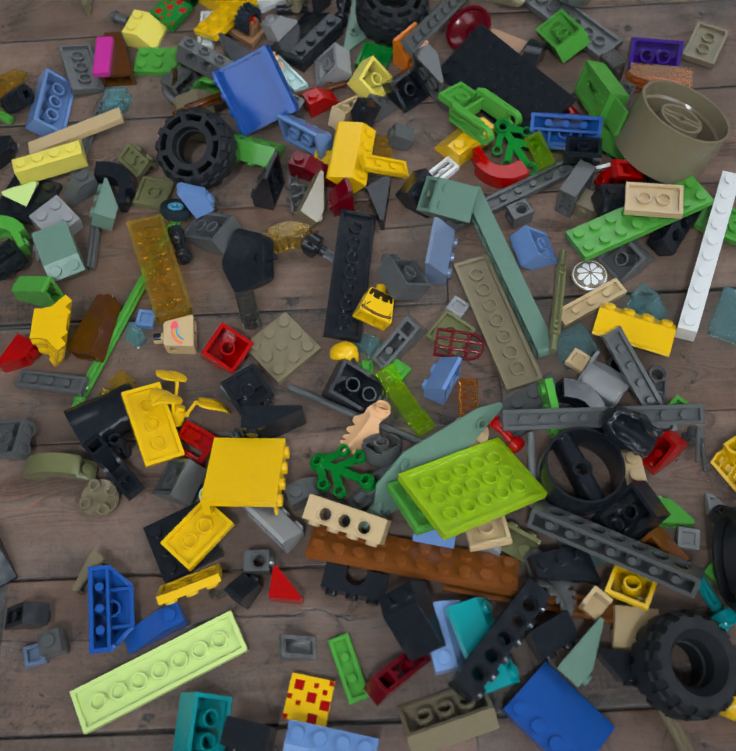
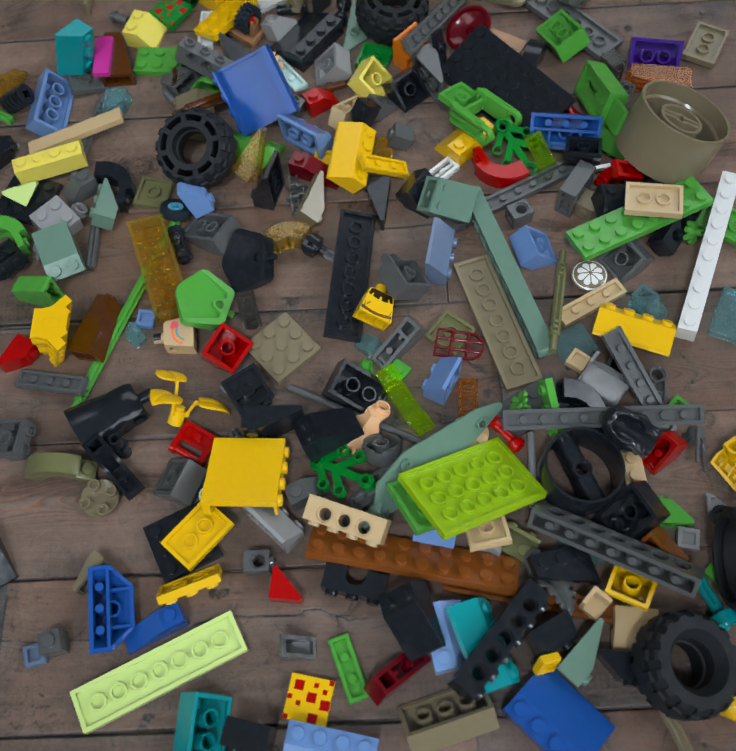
black slope [4,601,51,630] -> none
clear yellow plate [99,369,136,396] -> none
olive bracket [117,142,158,179] -> none
yellow plate [121,382,185,468] -> none
black slope [224,573,263,610] -> none
dark red slope [327,177,354,217] -> none
yellow hair [329,341,359,362] -> none
light grey tile [445,295,470,319] -> none
none -> teal slope [55,19,94,75]
none -> light grey plate [70,202,88,219]
none -> bright green animal [175,269,235,330]
none -> clear yellow slope [231,127,268,183]
none -> black slope [291,407,365,462]
none -> black plate [431,29,447,66]
none -> bright green plant [509,390,531,410]
none -> yellow tile [532,652,562,676]
none -> bright green plant [683,220,704,245]

